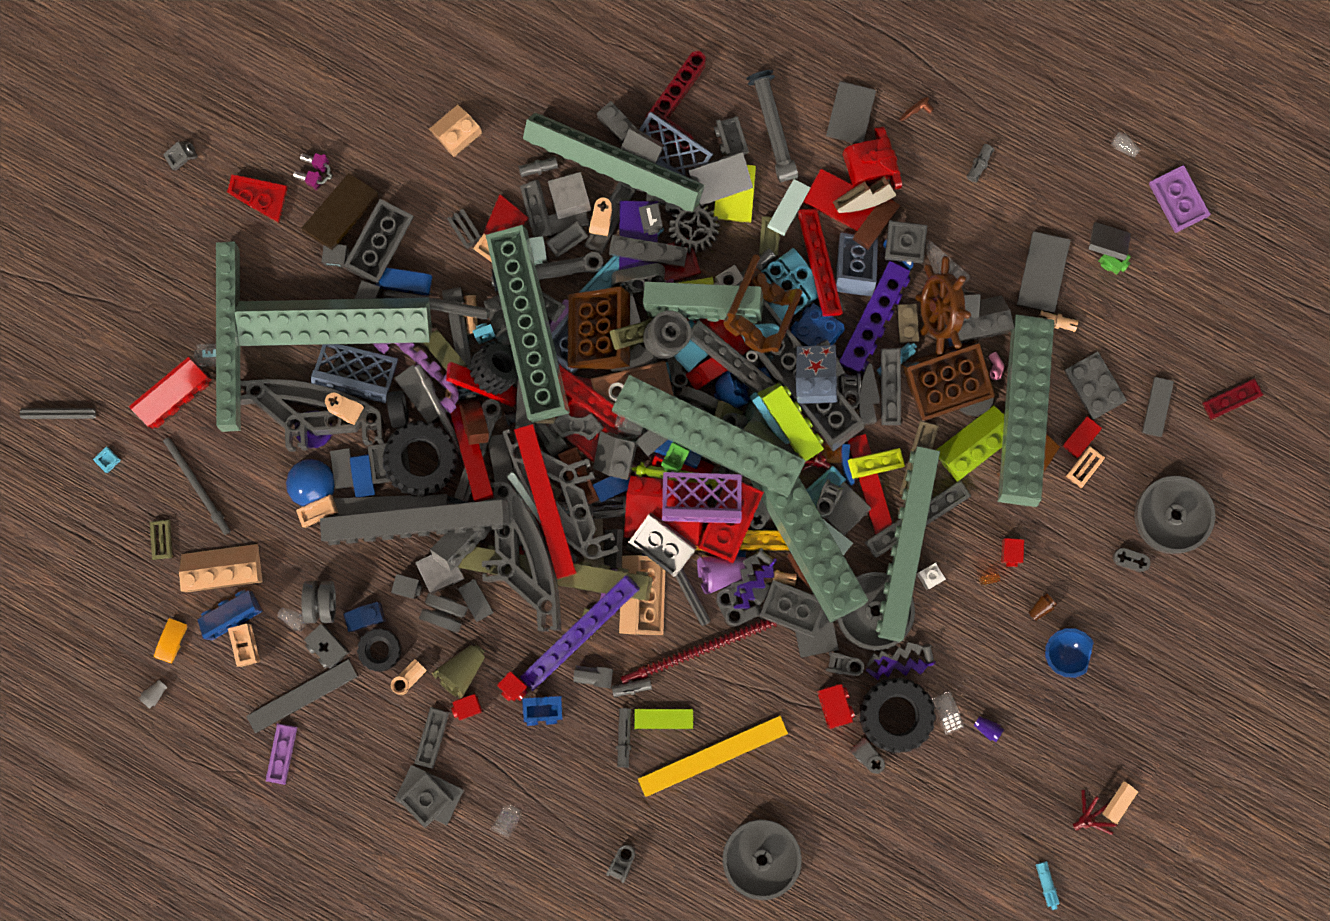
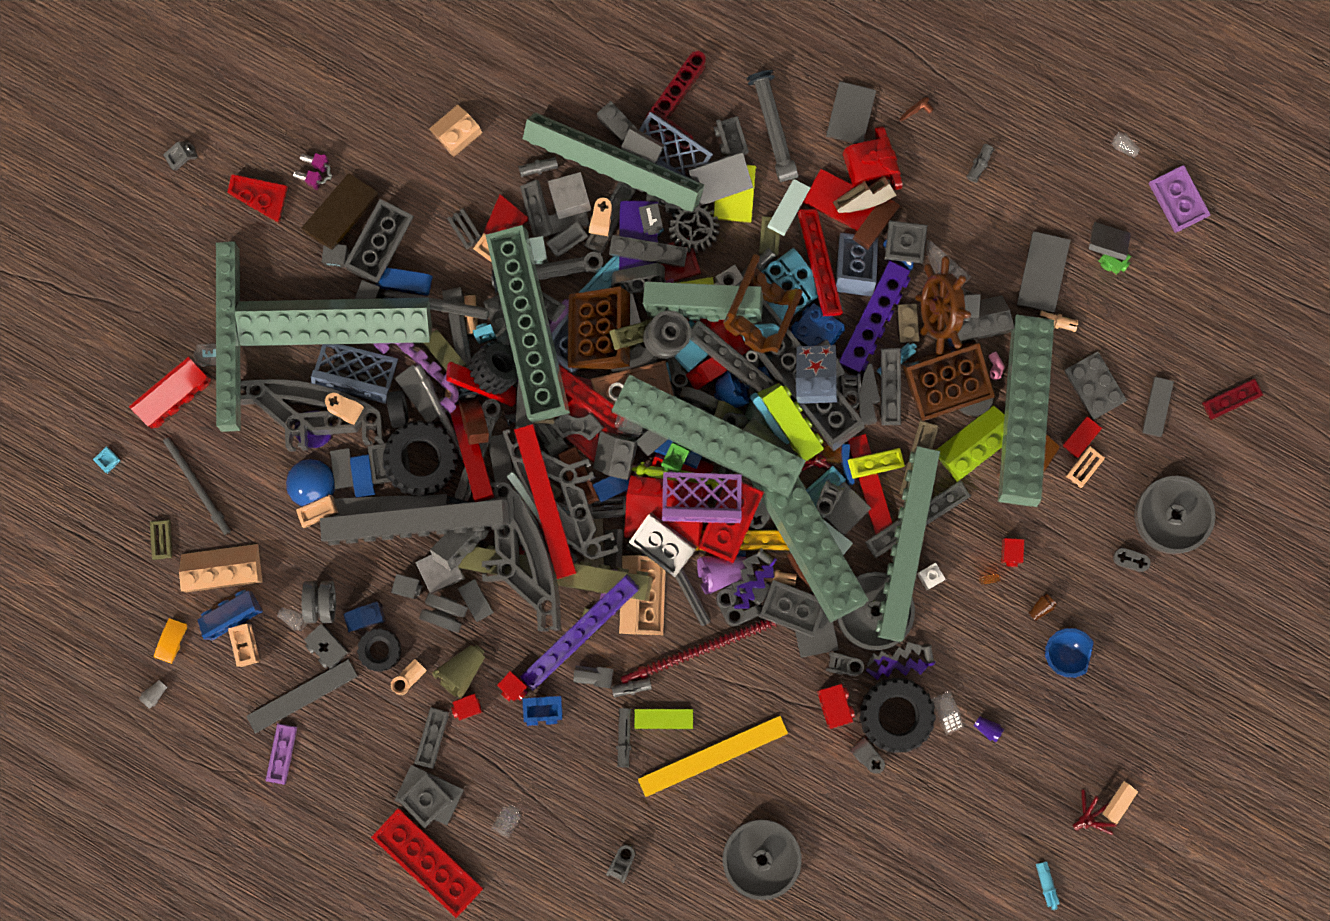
dark grey axle [20,408,96,419] -> none
none -> red plate [371,808,484,918]

